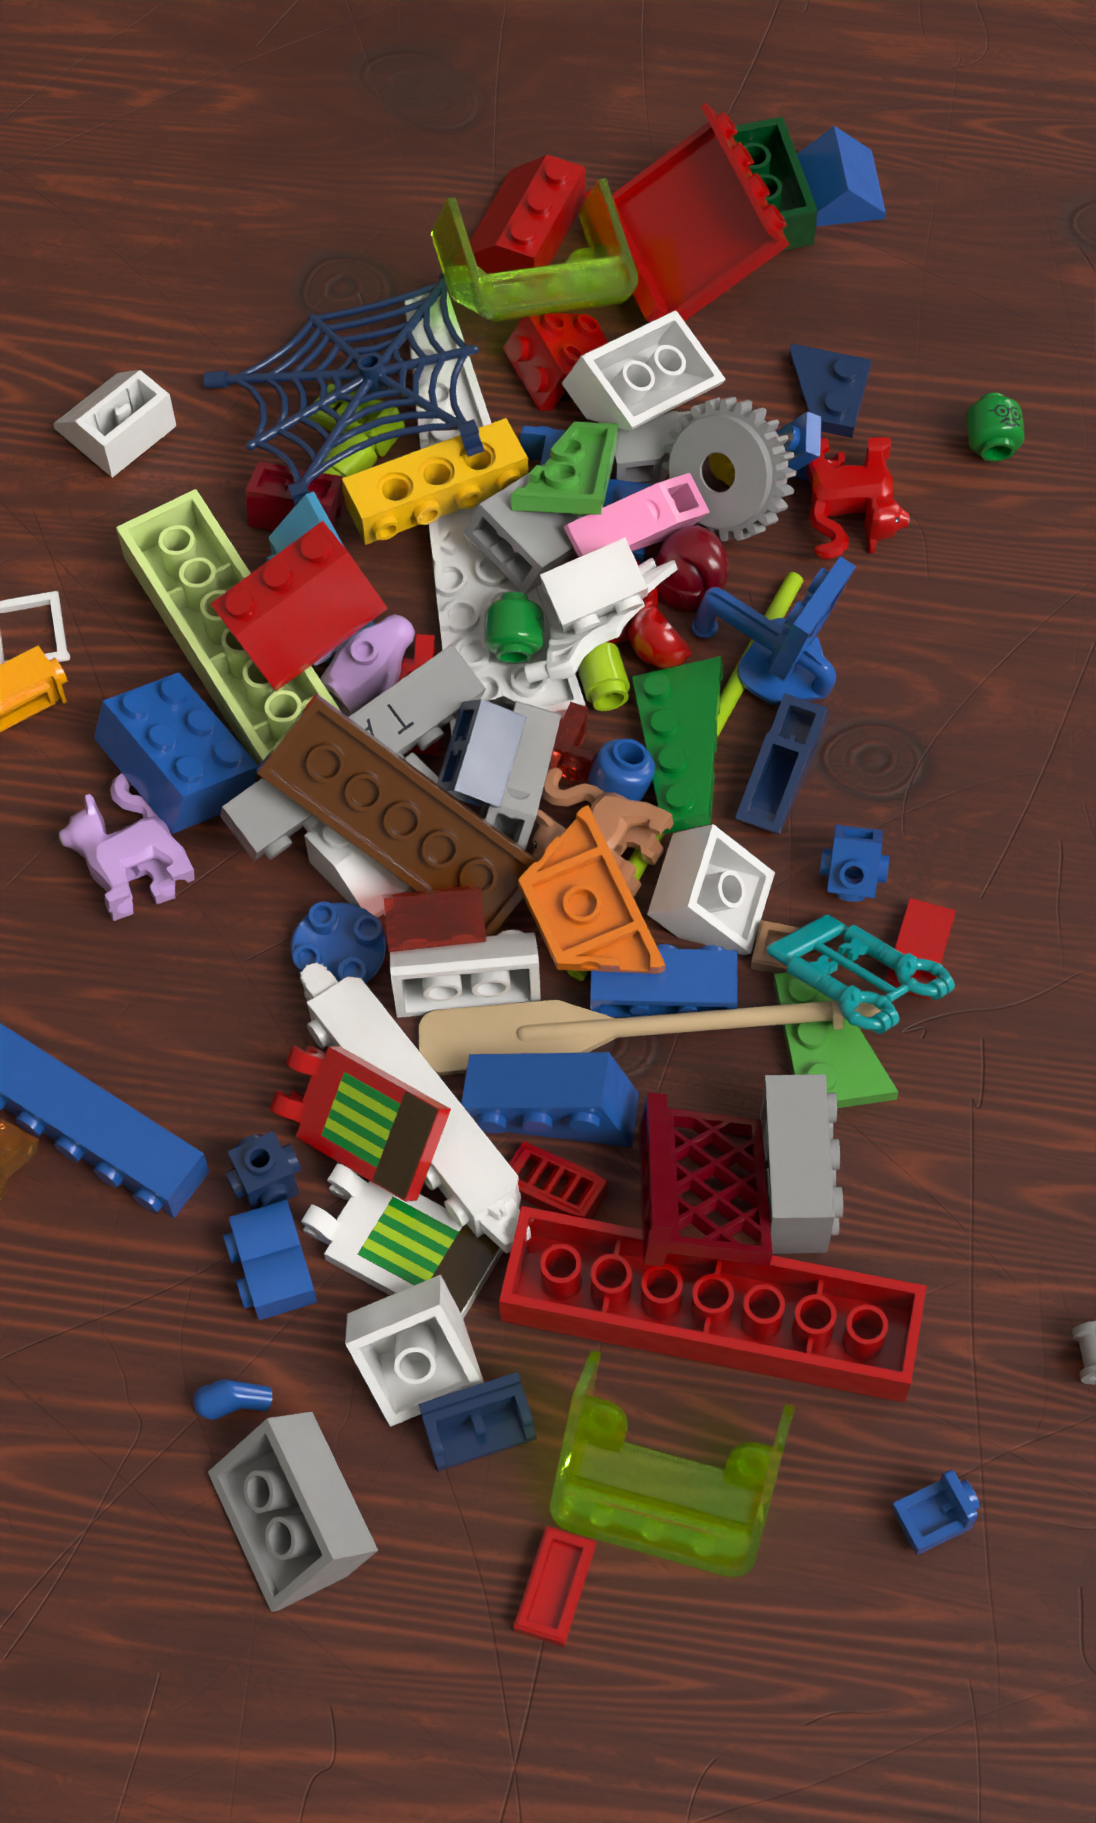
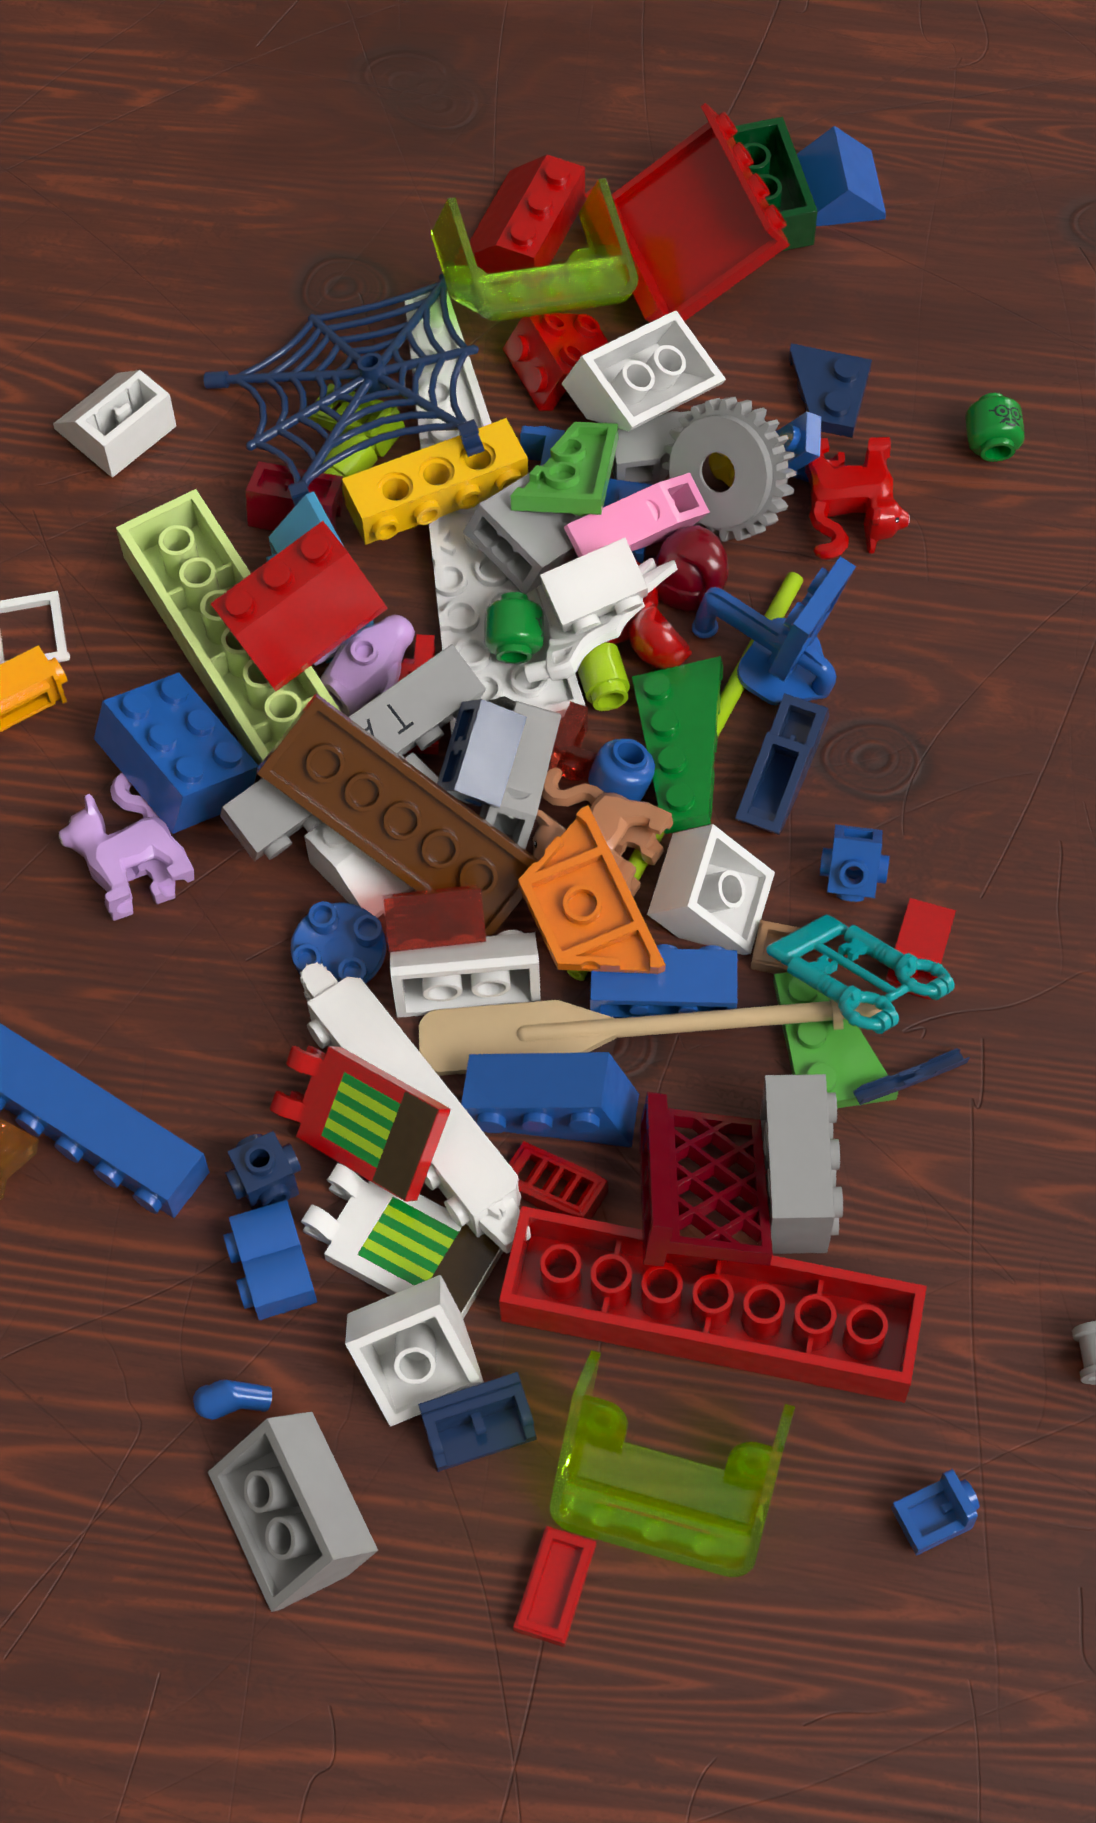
none -> dark blue piece [853,1048,970,1105]

